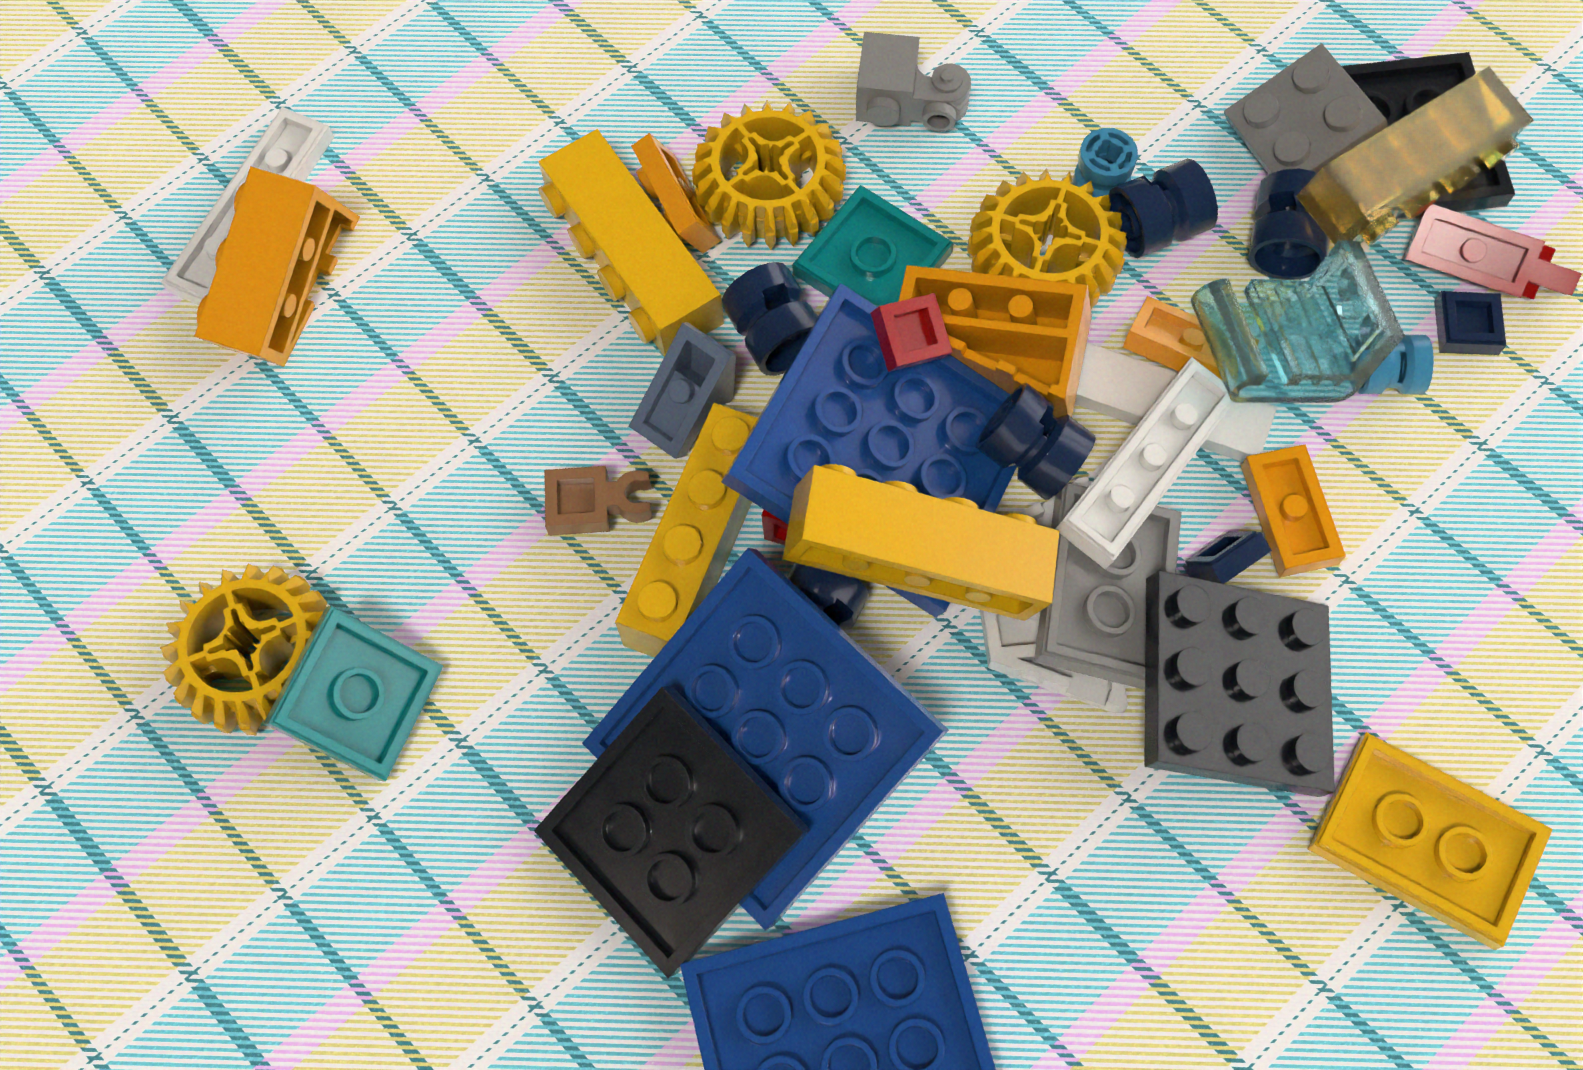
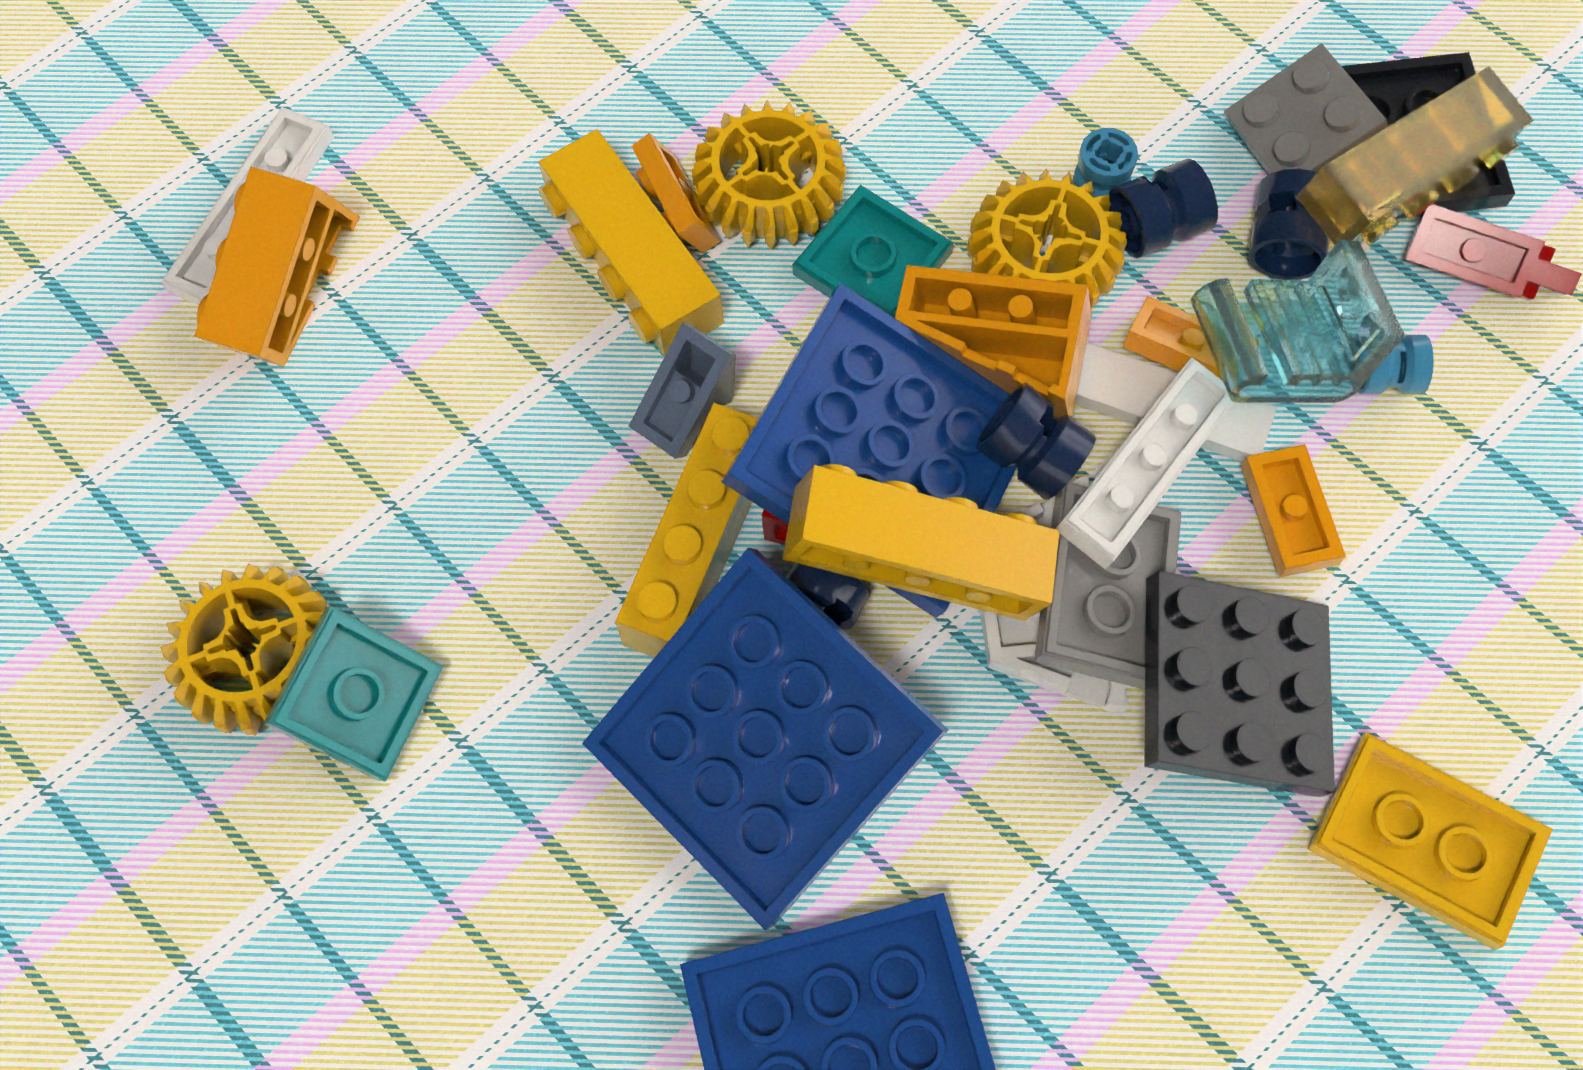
black plate [534,686,811,978] -> none
medium nougat plate [544,466,653,536] -> none
dark blue wheel [722,262,818,376] -> none
light grey brick [856,32,971,132] -> none
red plate [870,293,953,372] -> none
dark blue tile [1183,531,1272,584] -> none
dark blue tile [1434,291,1507,355] -> none

